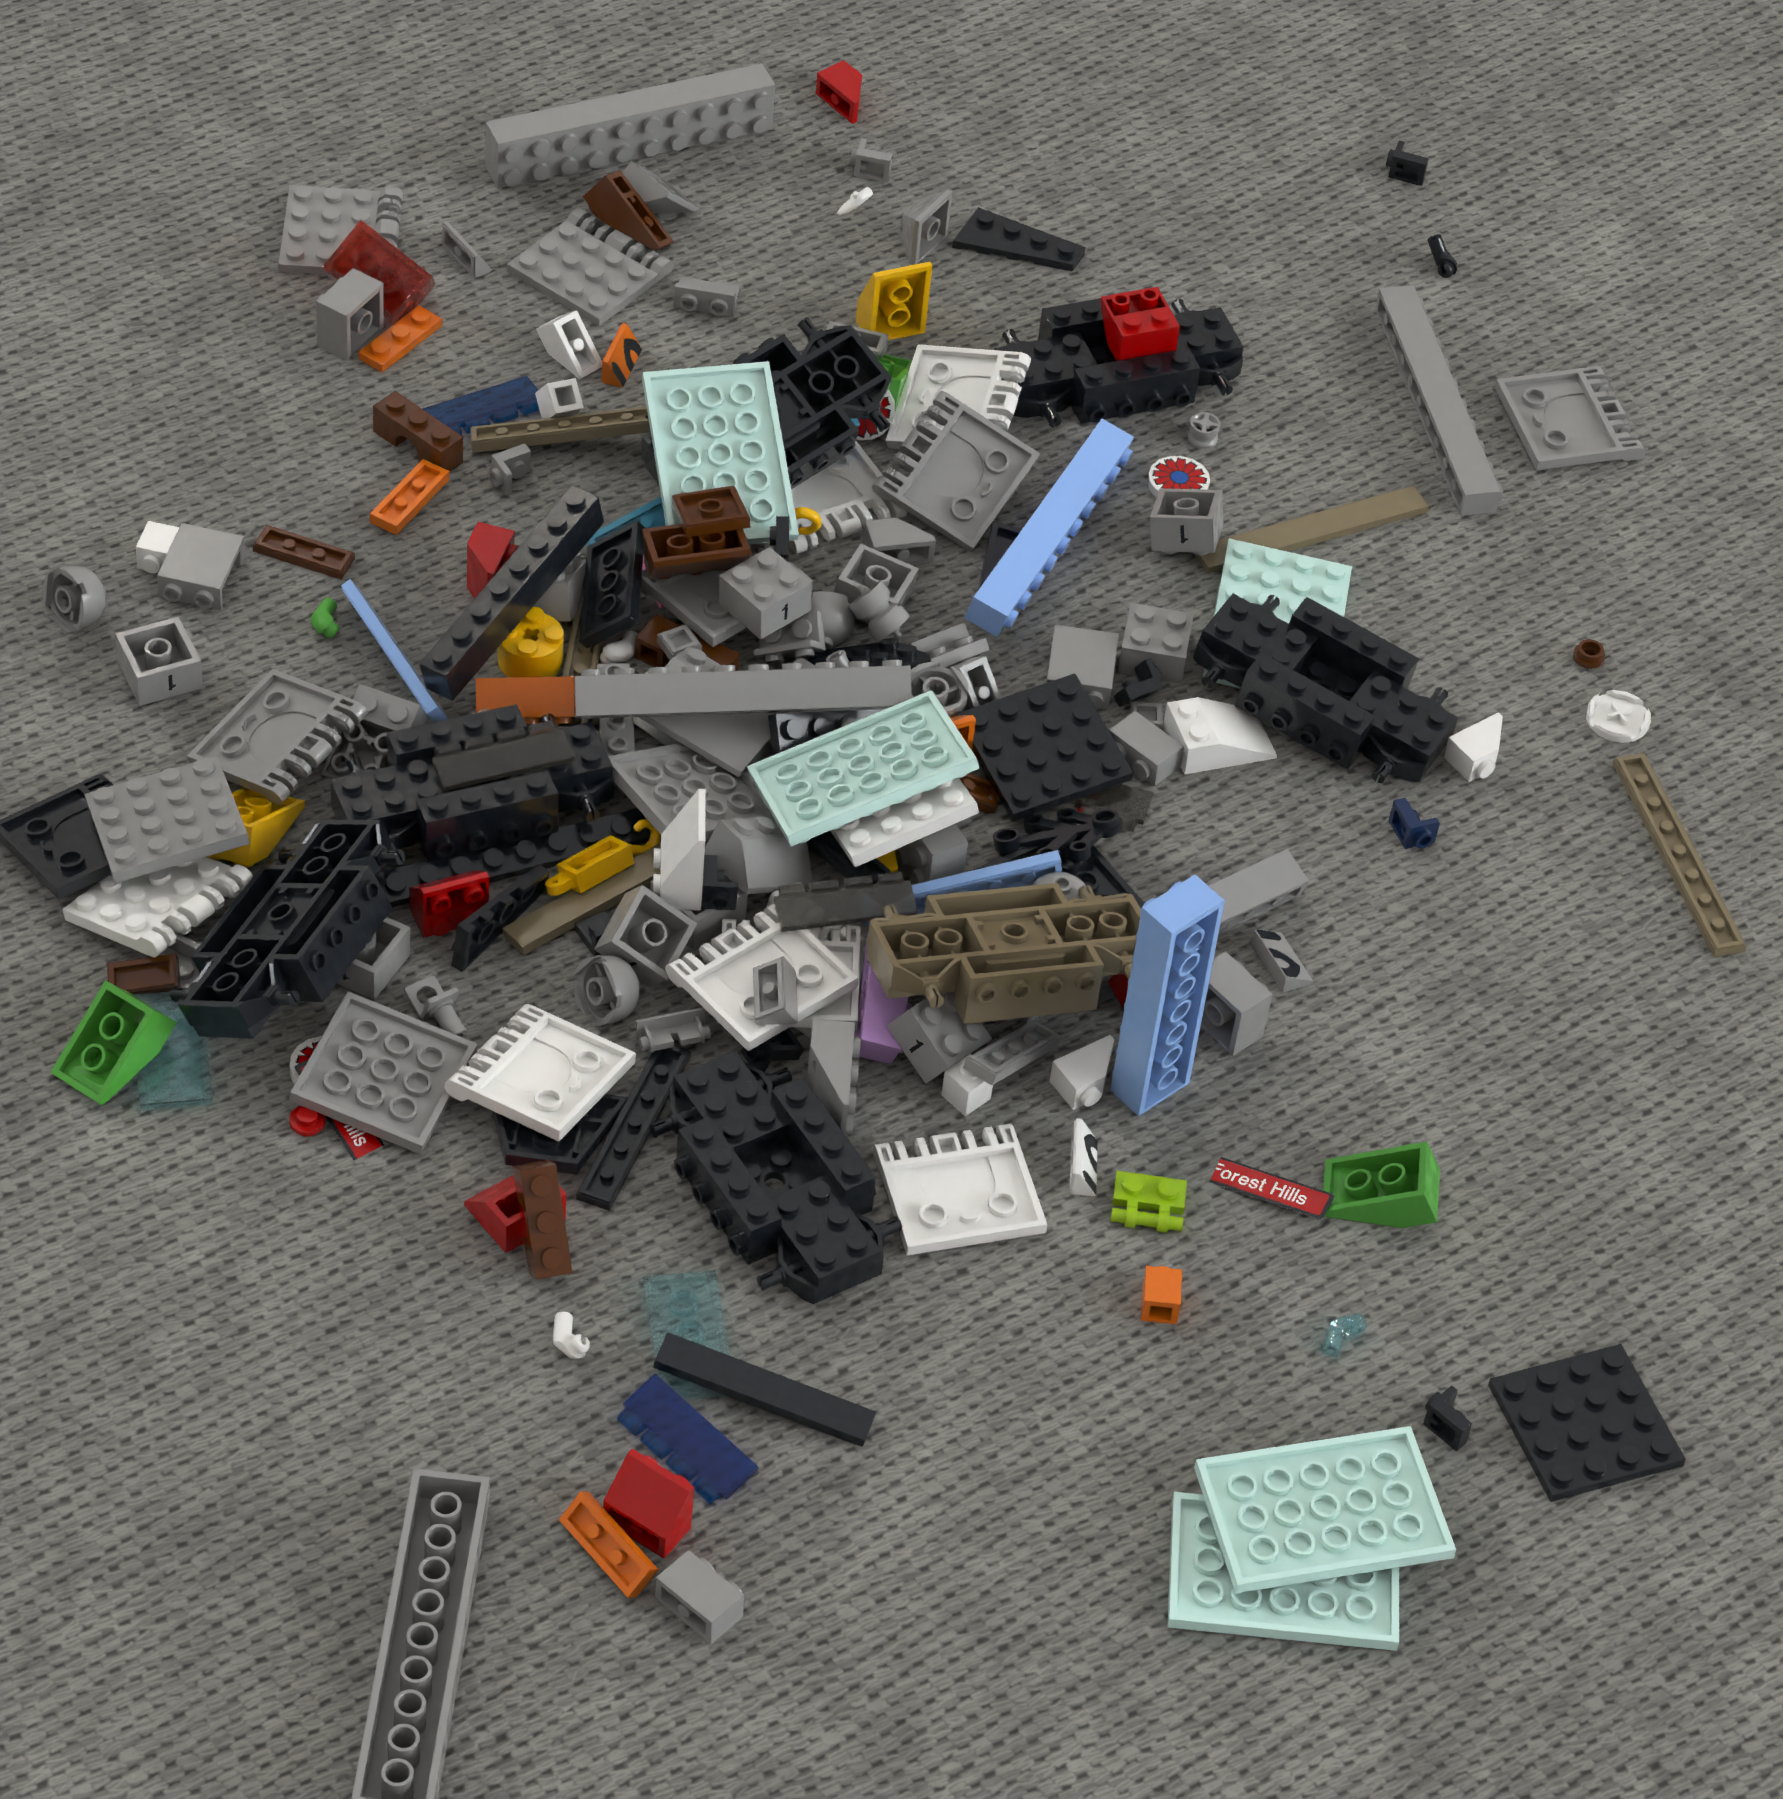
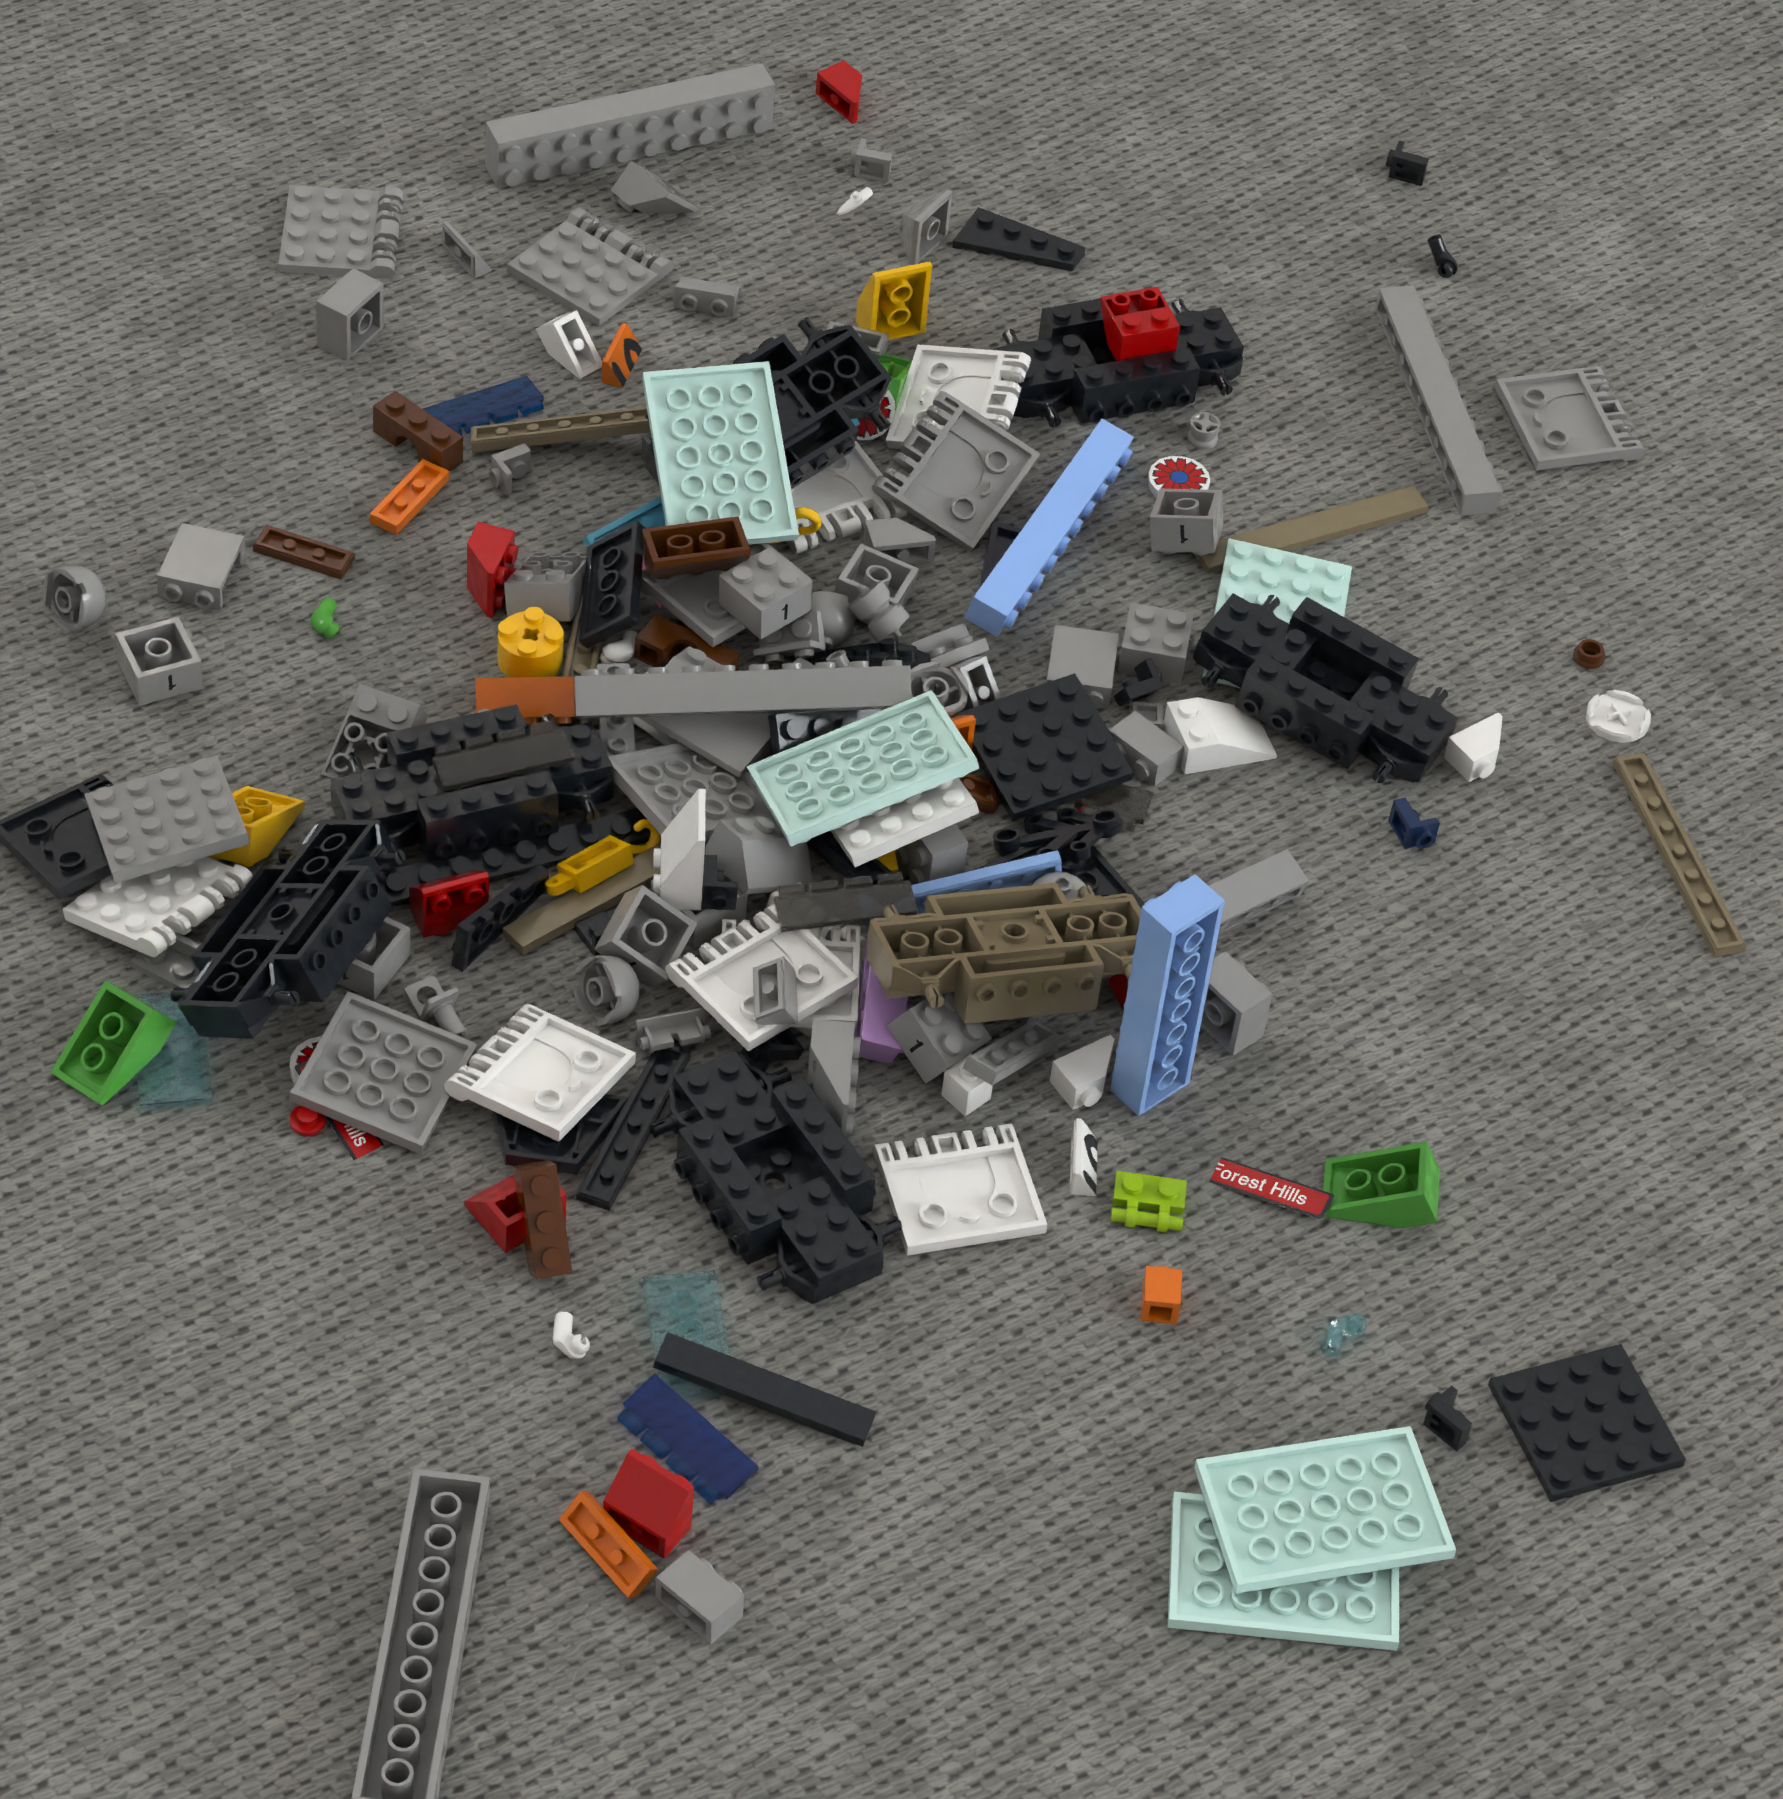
reddish brown tile [107,953,180,996] -> none
white brick [136,521,179,573] -> none
light grey hinge [187,669,368,805] -> none
clear red slope [322,220,436,324] -> none
light blue tile [341,579,449,722] -> none
orange plate [359,305,442,373] -> none
black brick [419,485,604,701] -> none
white brick [535,378,584,418] -> none
reddish brown slope [583,170,674,251] -> none
light grey tile [657,624,702,660] -> none
reddish brown tile [672,486,750,537] -> none
black bracket [756,516,790,562] -> none
light grey slope [1251,929,1313,993] -> none

